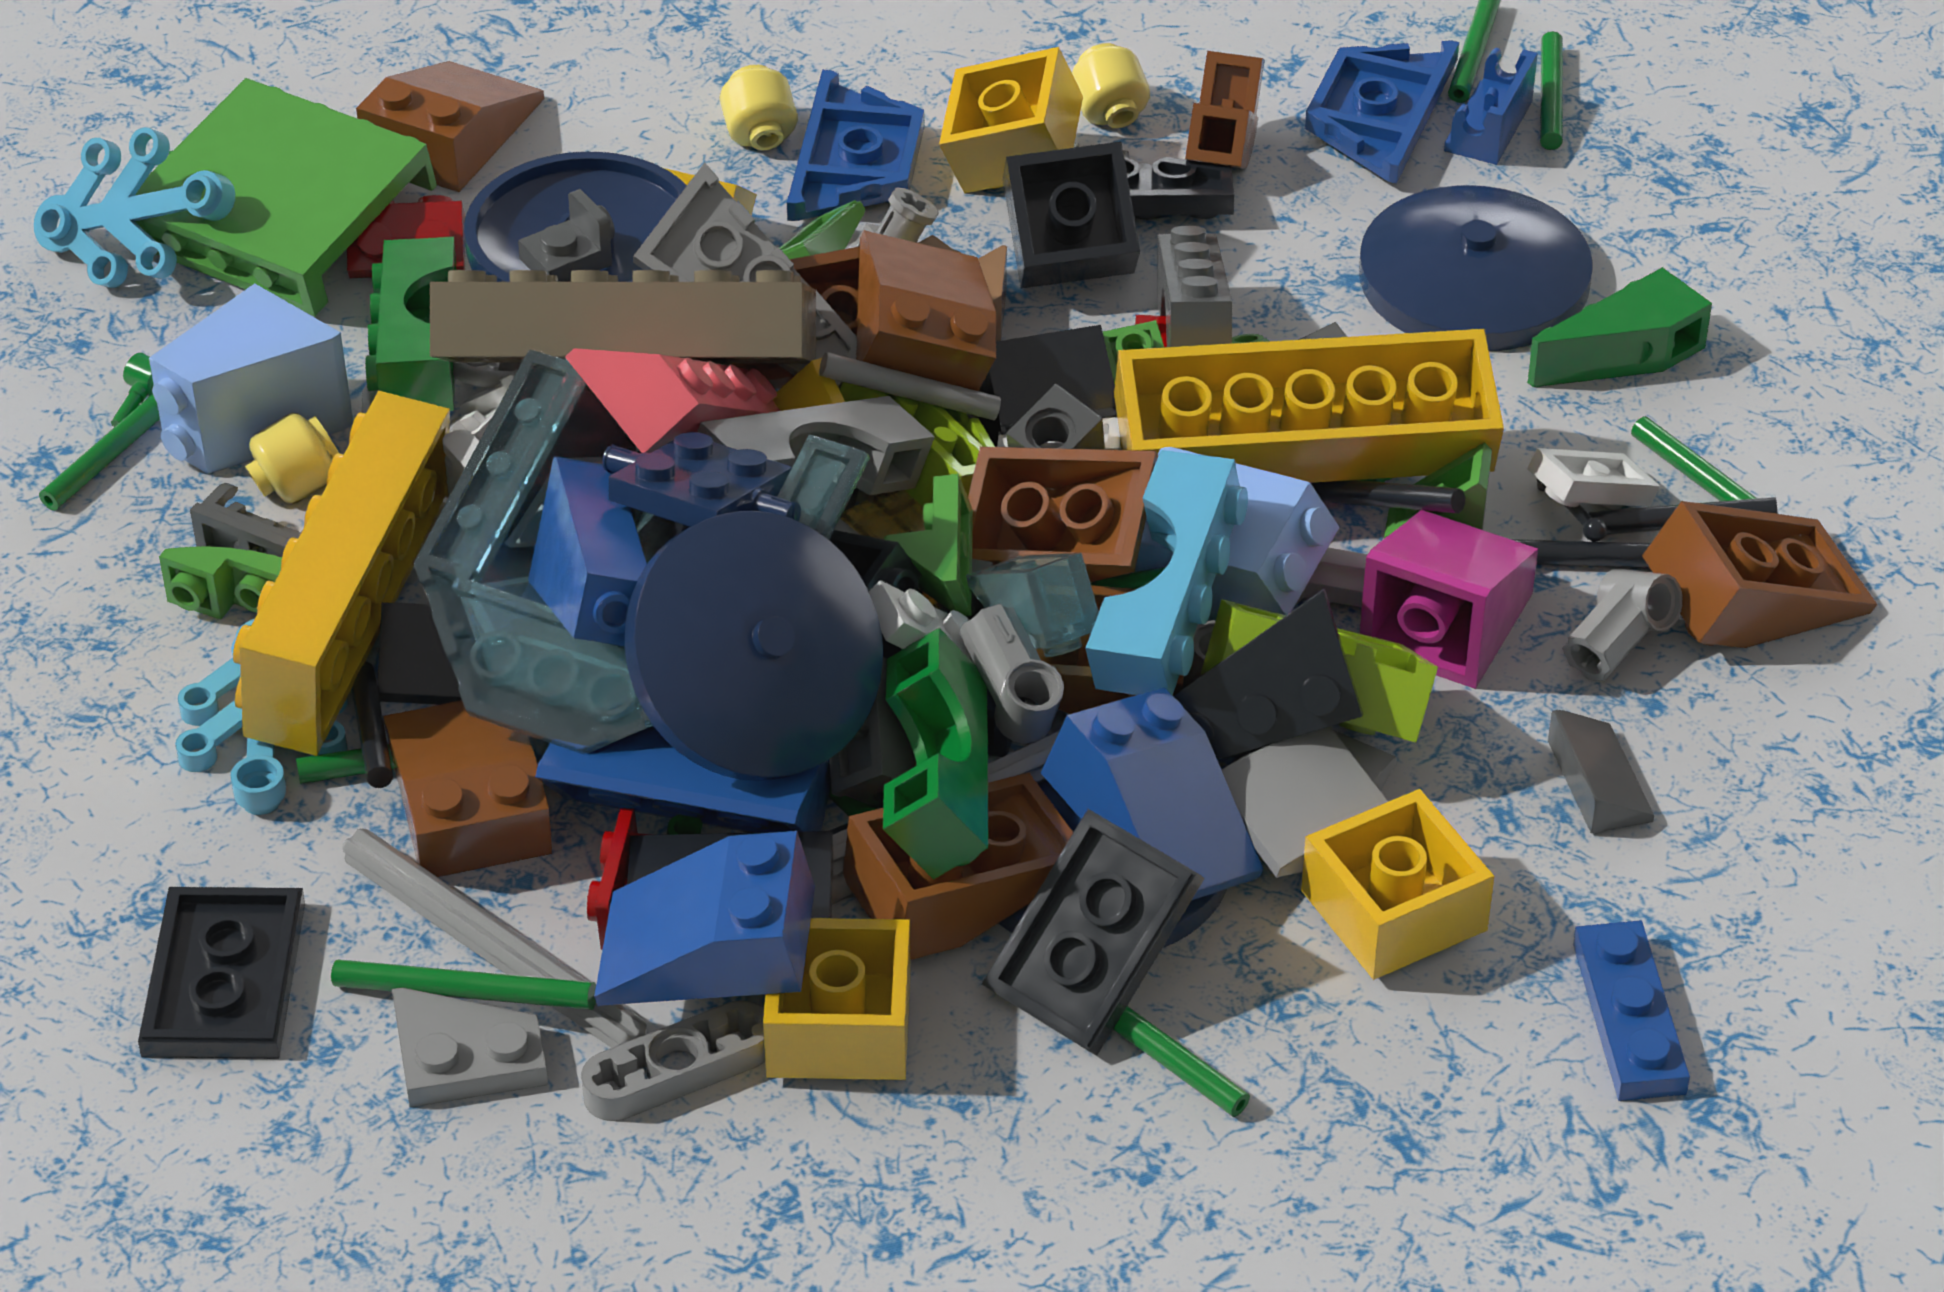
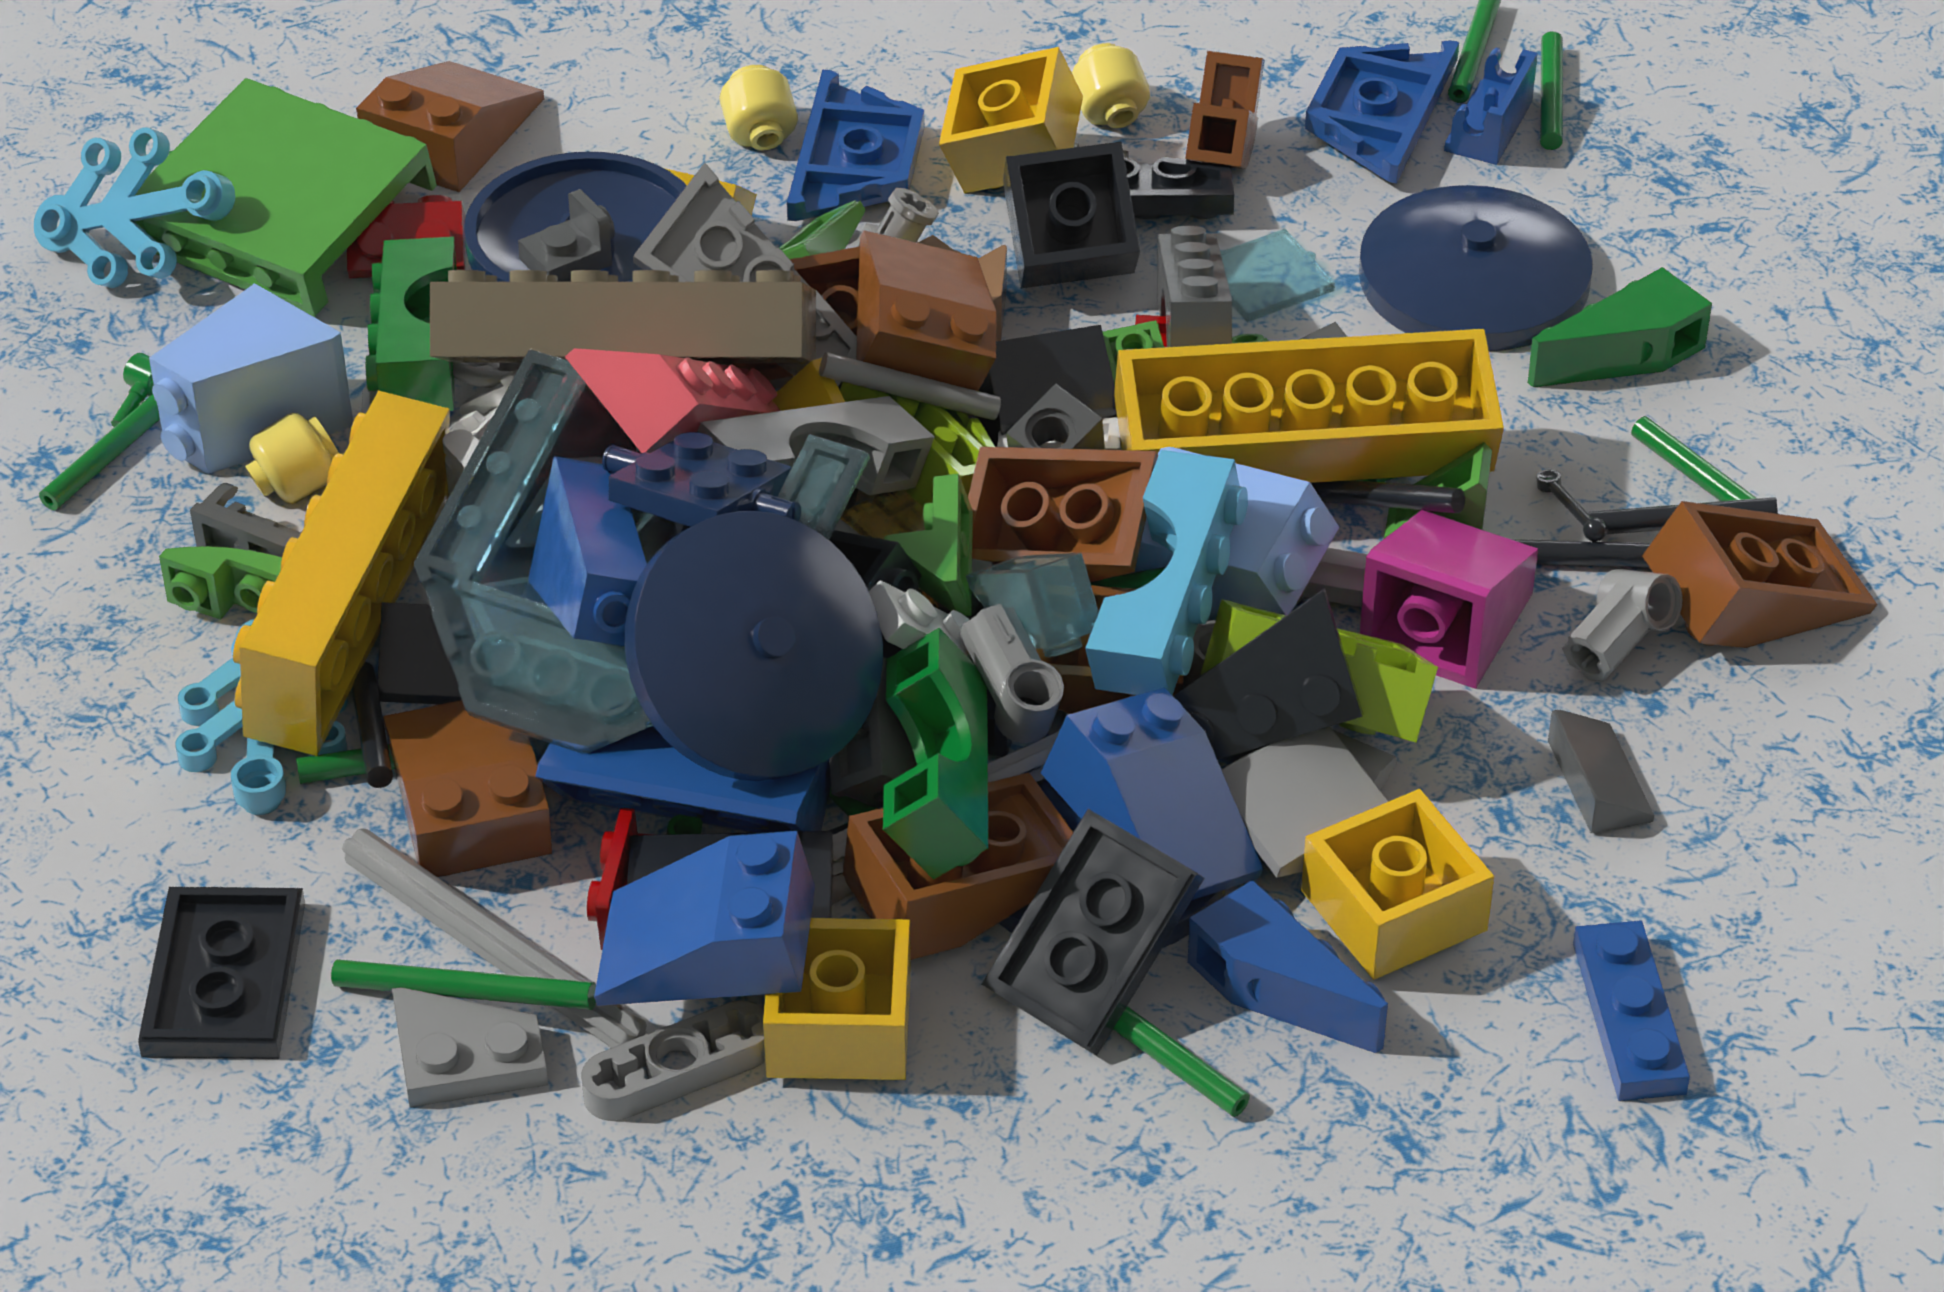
white plate [1527,448,1660,509] -> none
none -> blue slope [1187,880,1388,1053]
none -> clear light blue piece [1220,229,1335,322]

